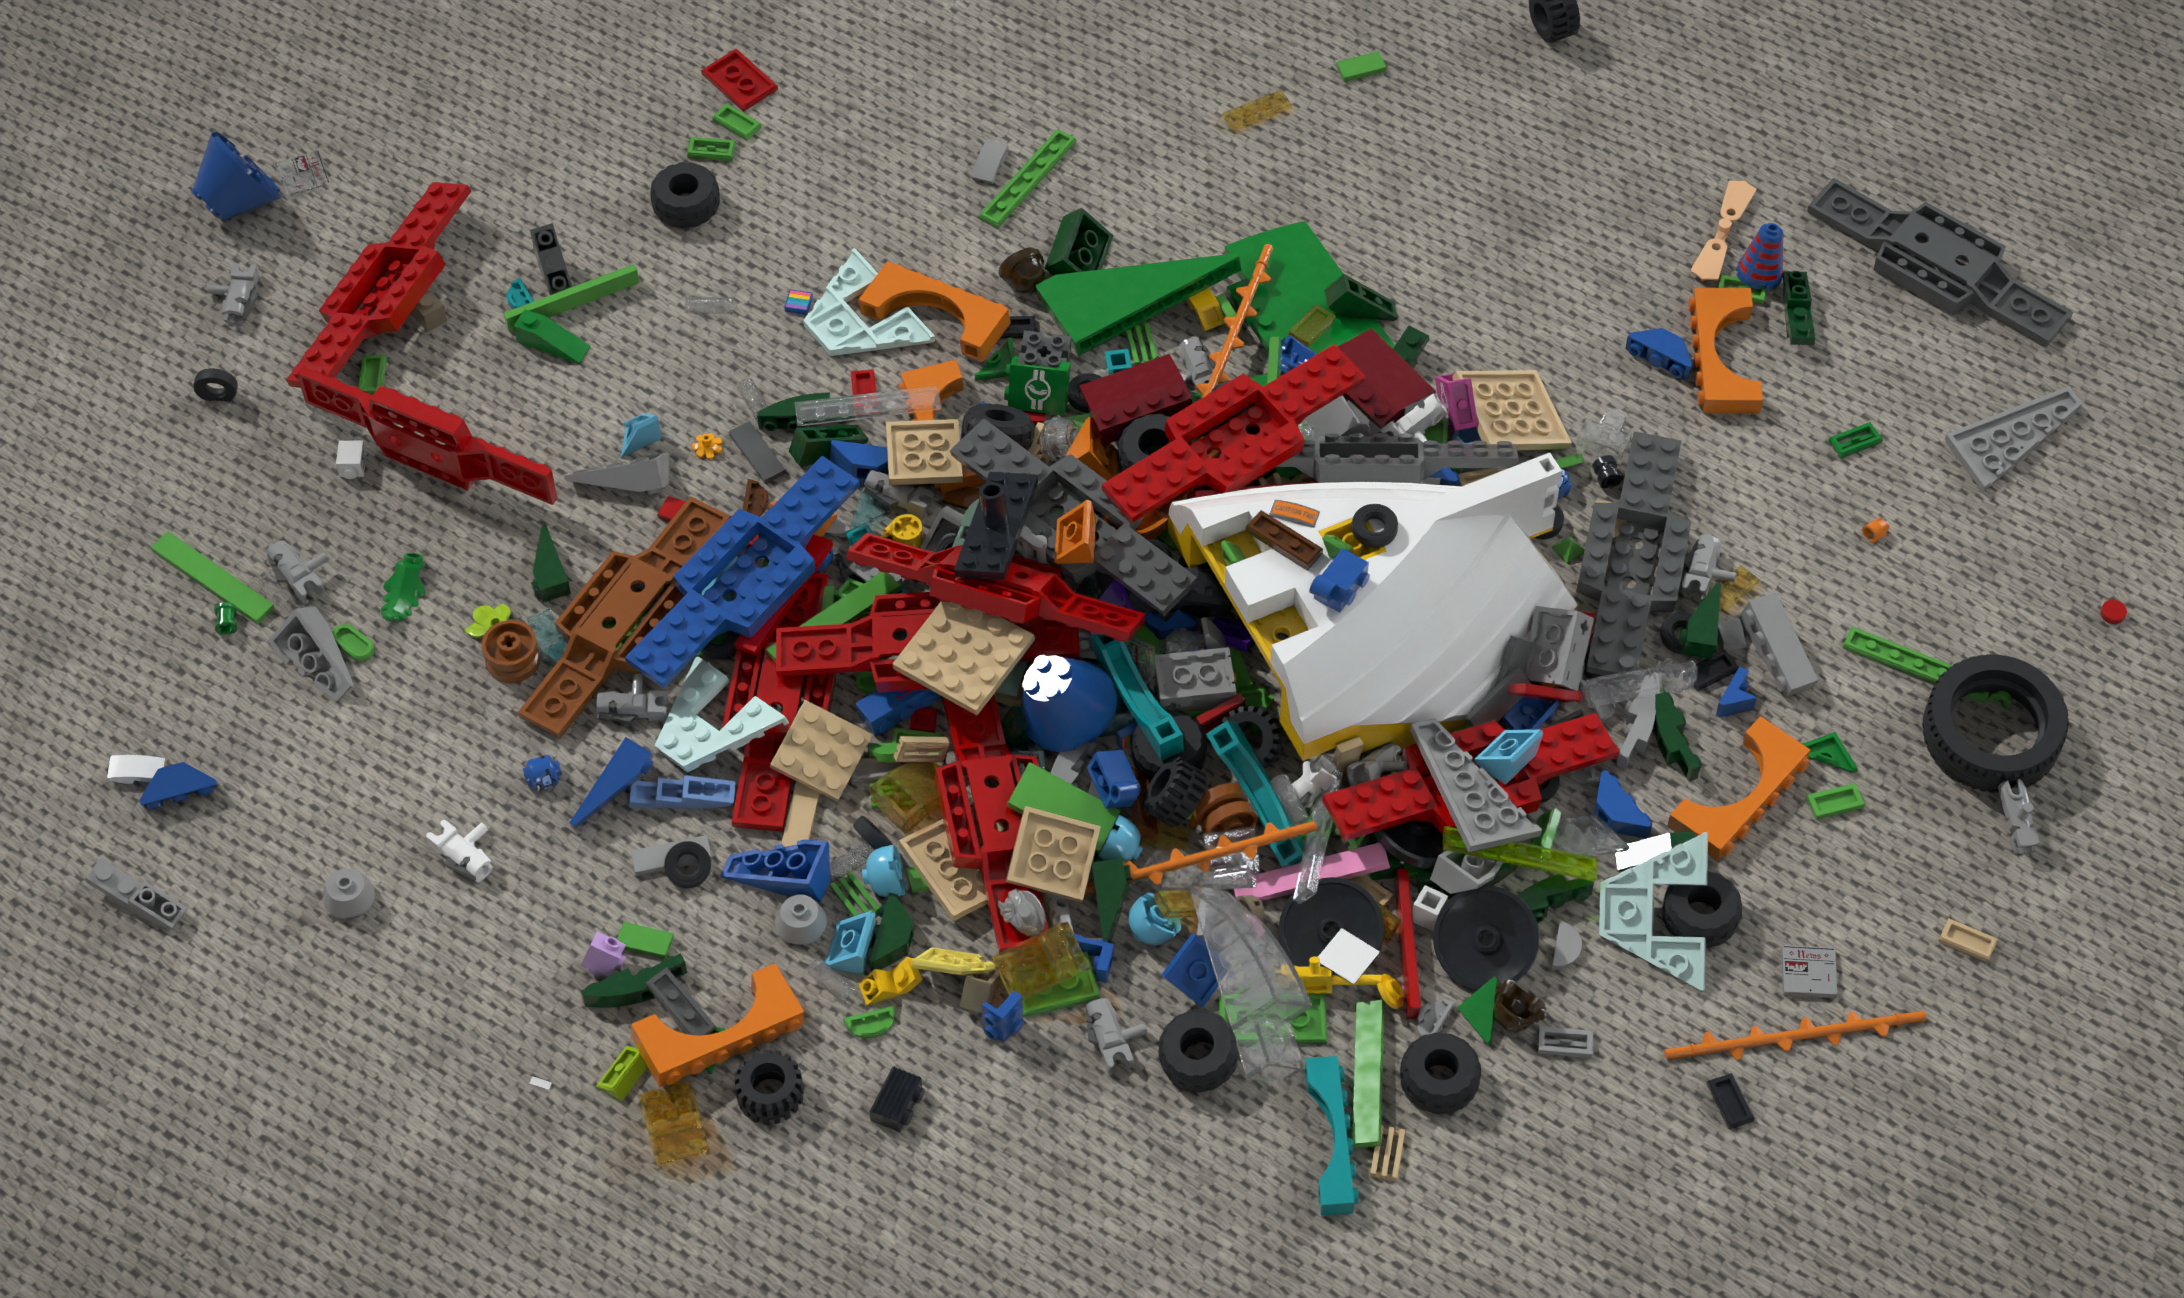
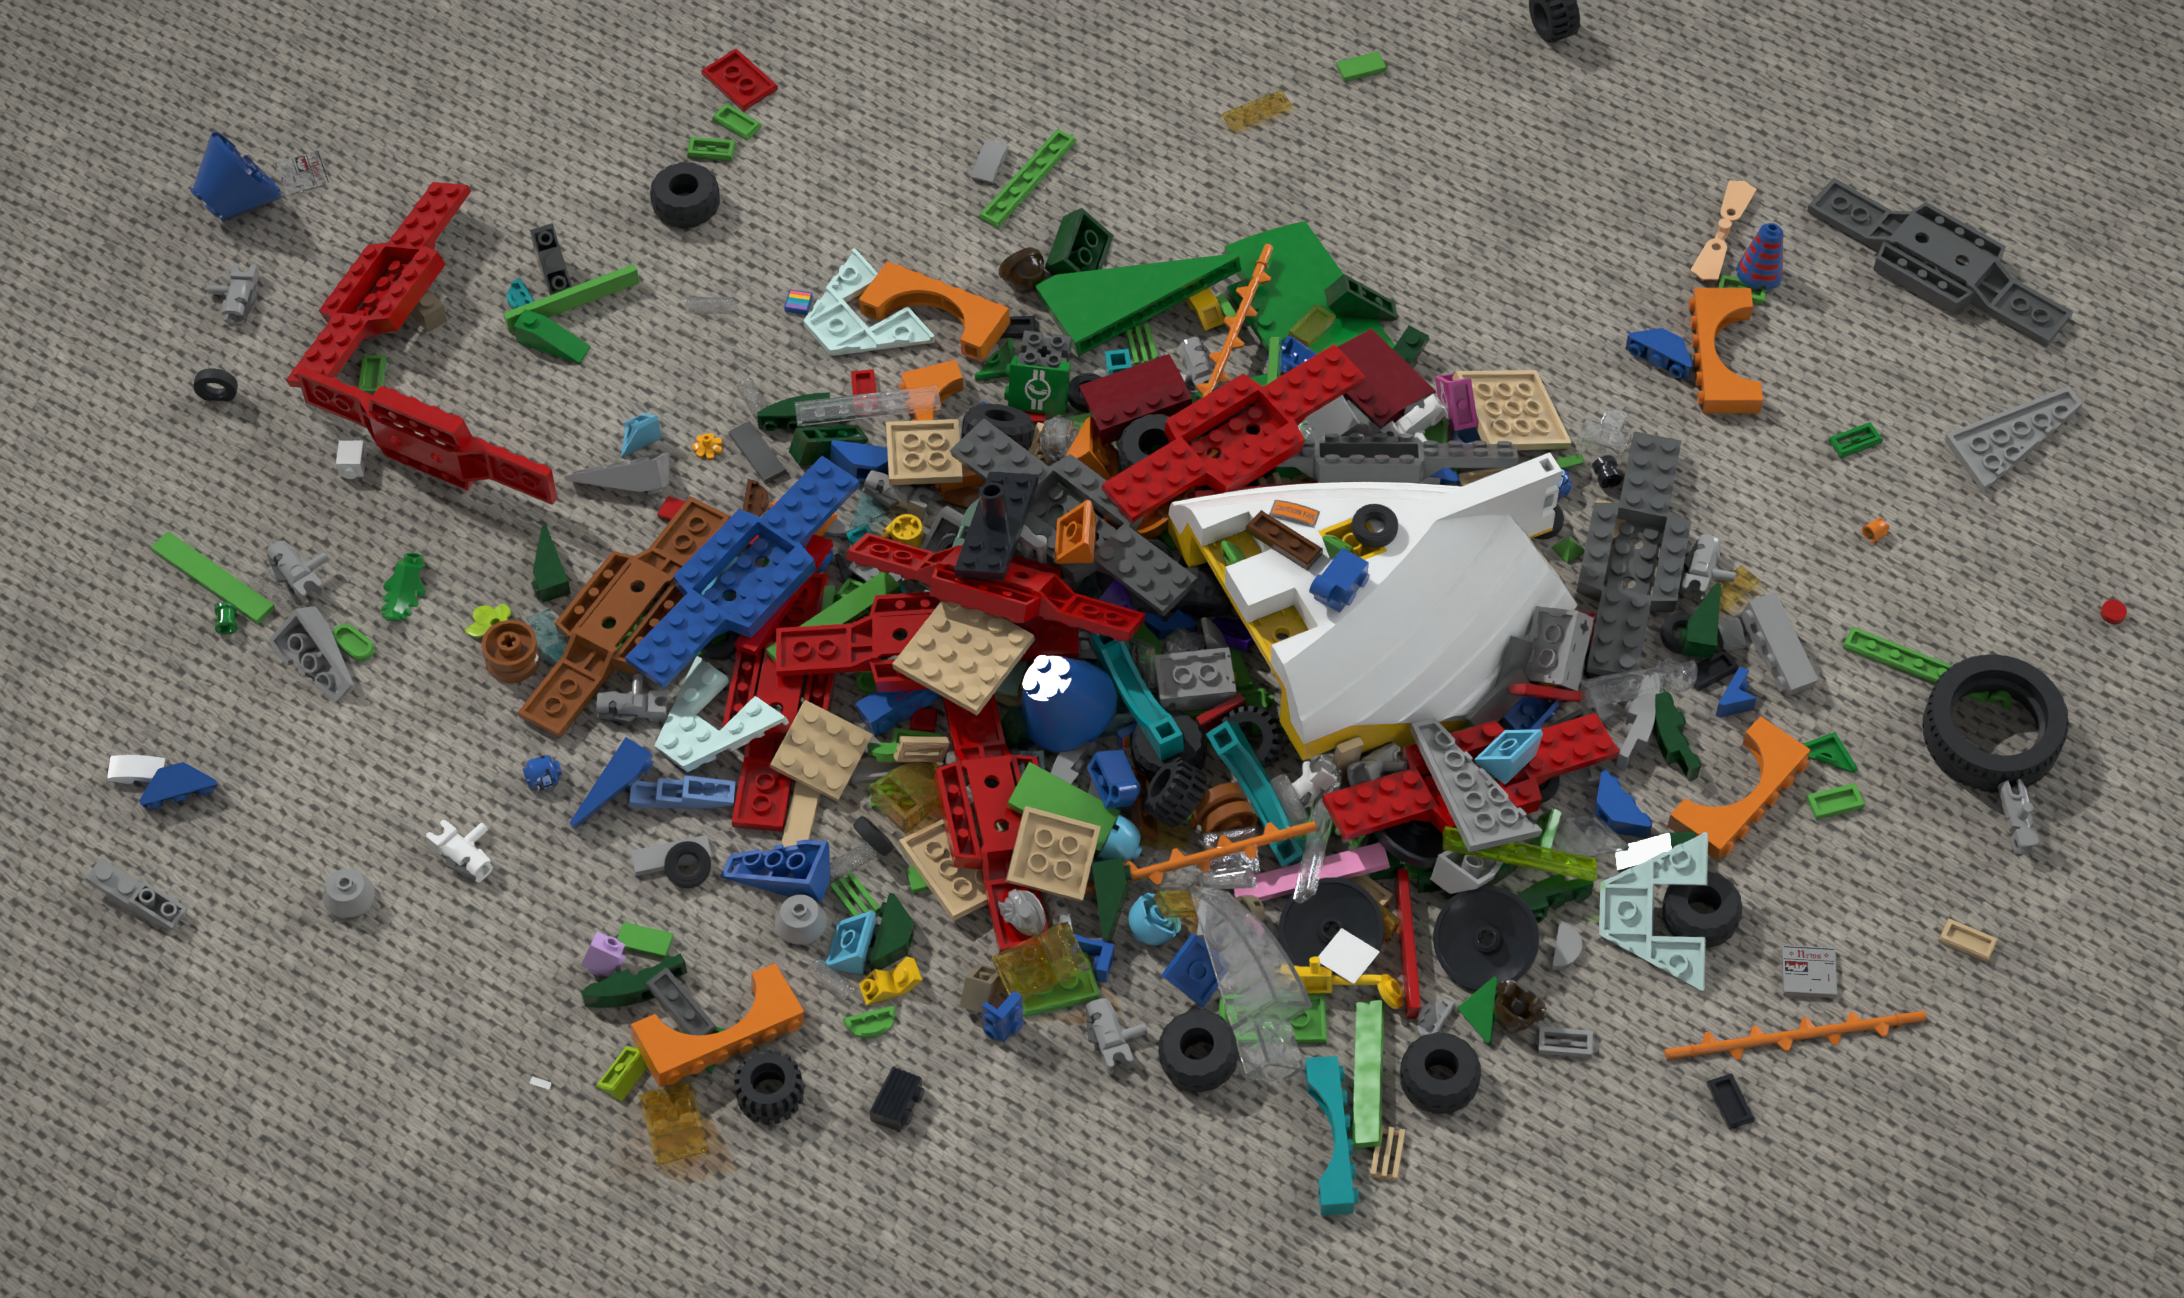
medium azure cylinder [862,845,906,897] -> none
light yellow tile [912,947,996,975] -> none
white brick [1412,885,1448,932] -> none
dark green slope [1783,271,1815,345] -> none

